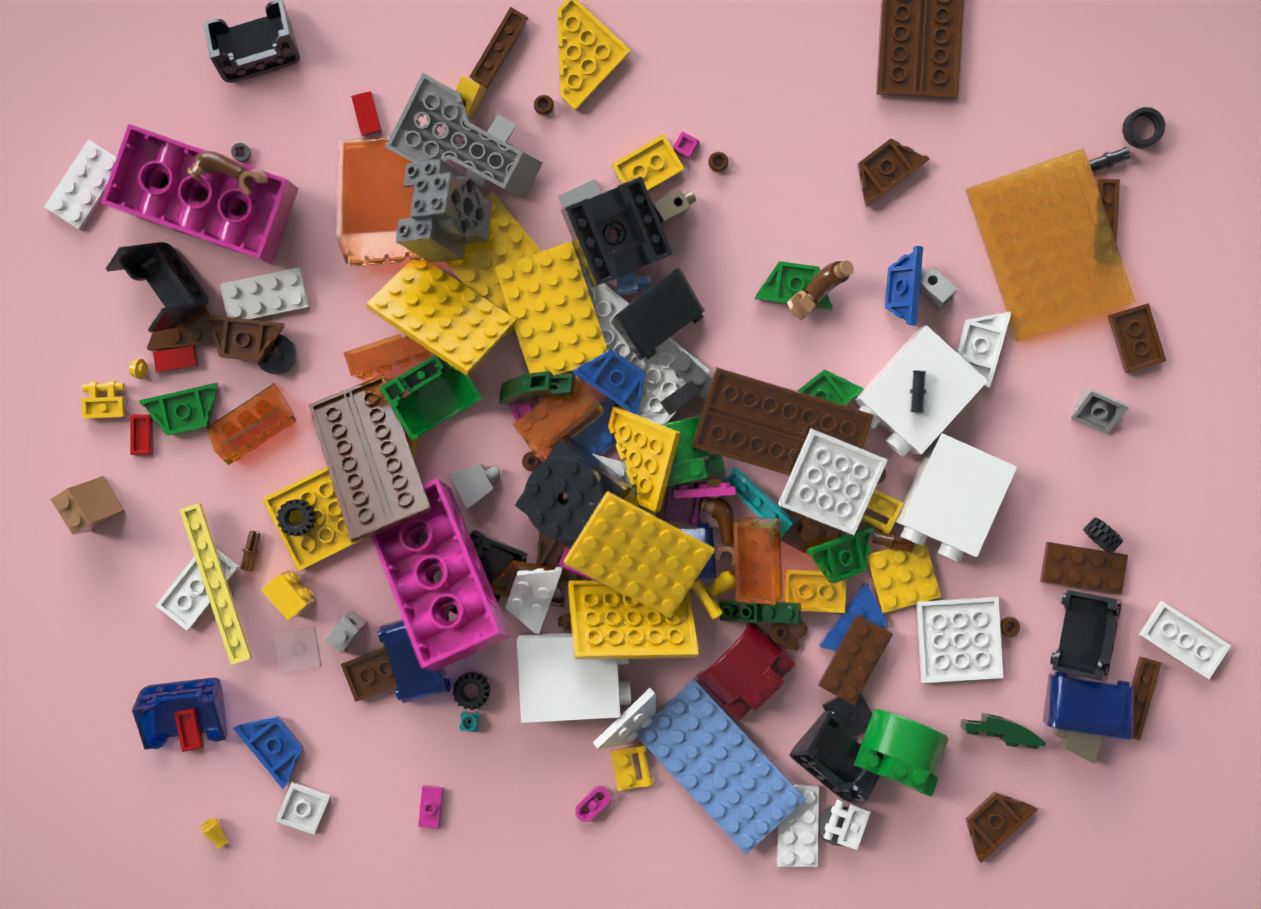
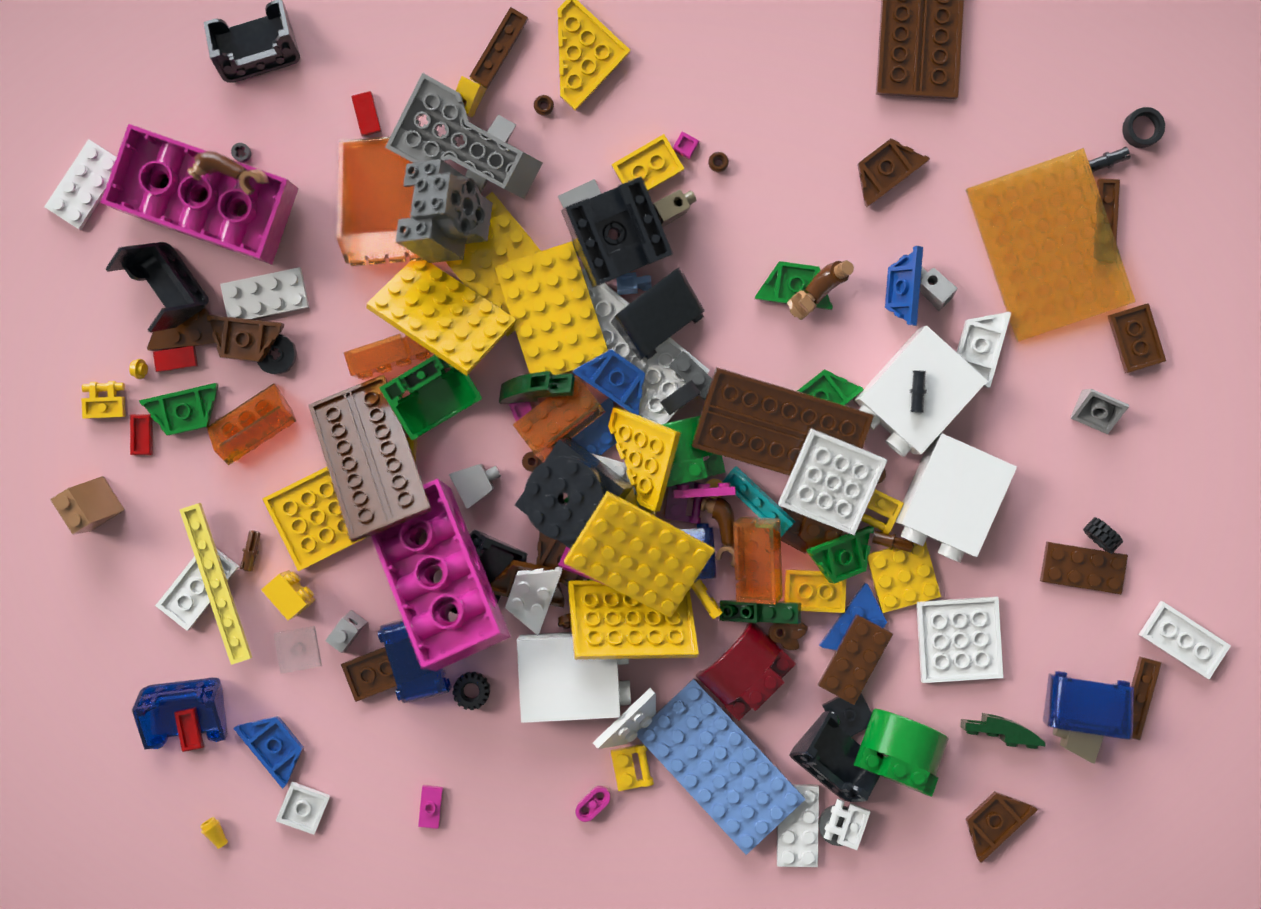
black tyre [276,499,316,537] -> none
teal plate [459,711,480,732] -> none
yellow cone [707,570,738,598] -> none
reddish brown plate [1000,617,1020,637] -> none
black windscreen [1050,590,1122,681] -> none

